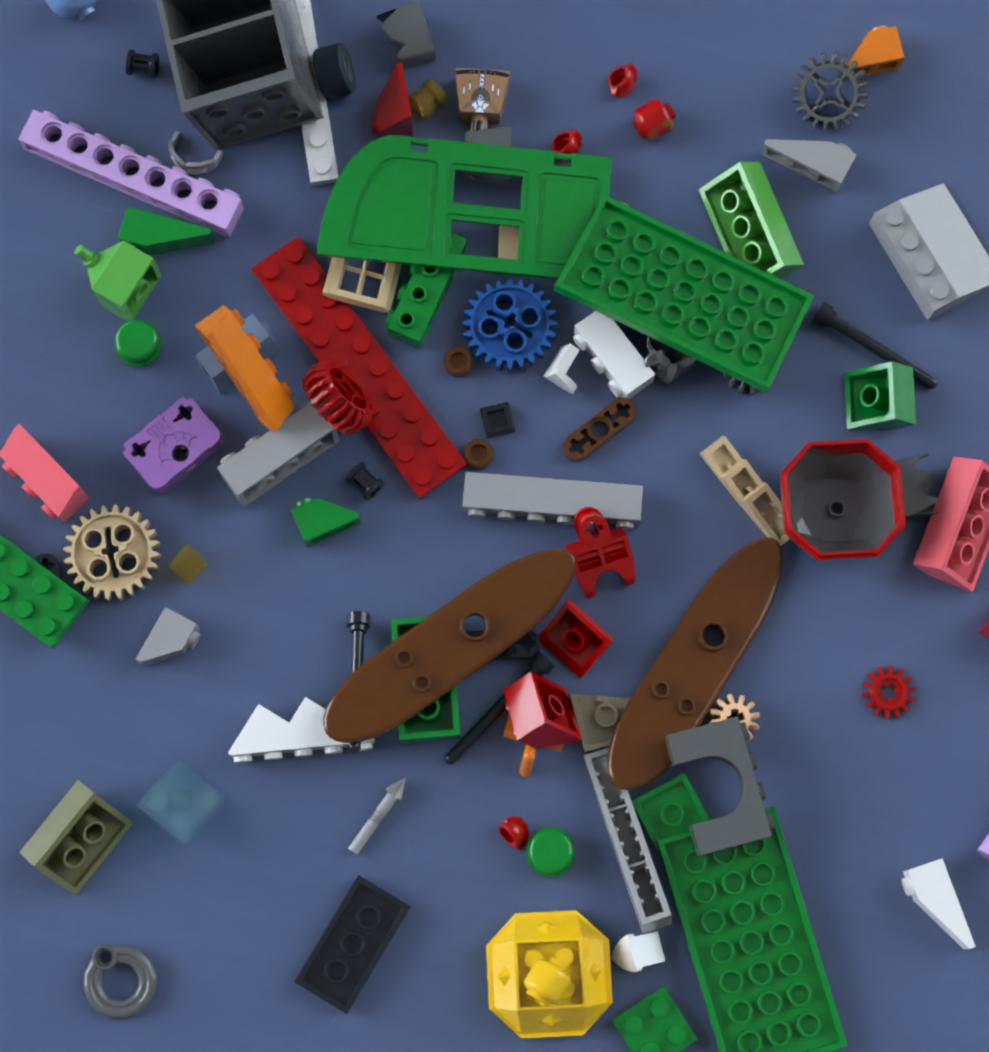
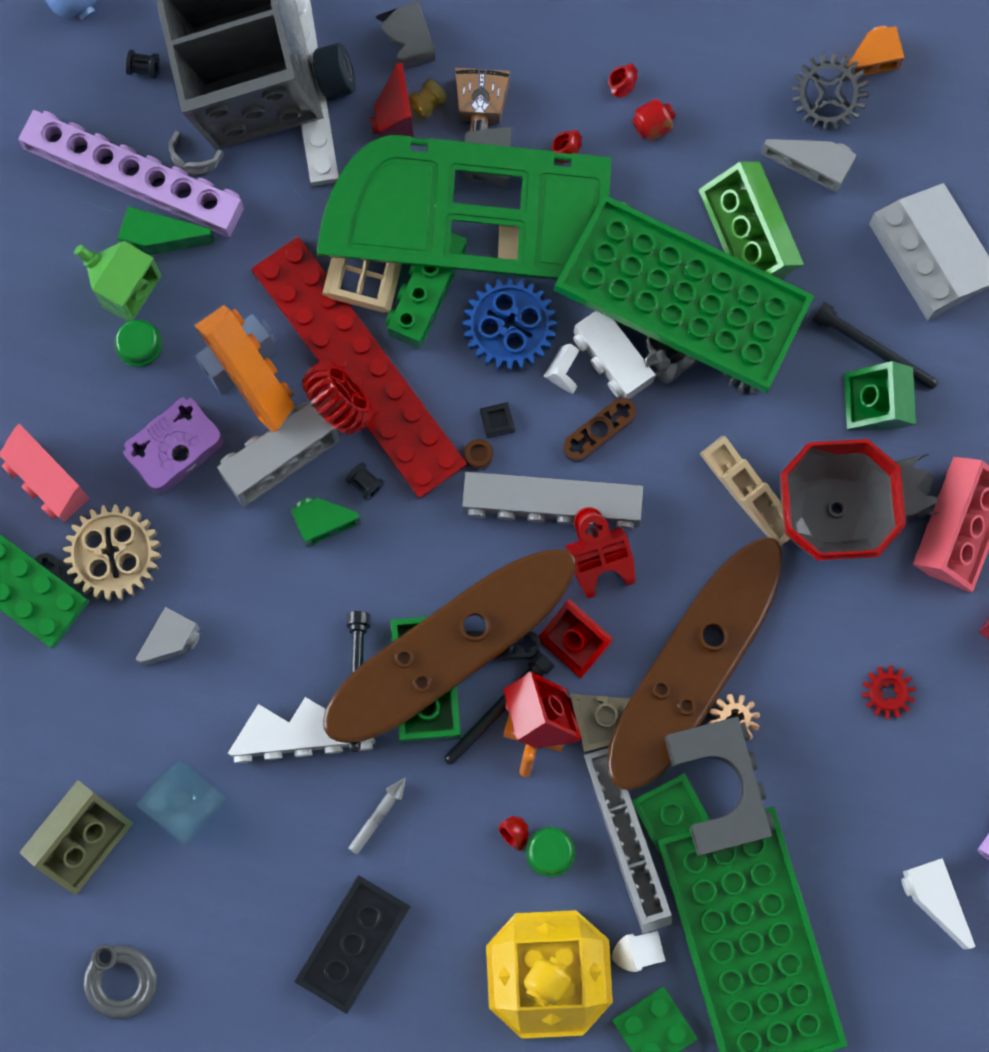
clear yellow slope [169,544,207,584] -> none
reddish brown tile [444,347,473,377] -> none

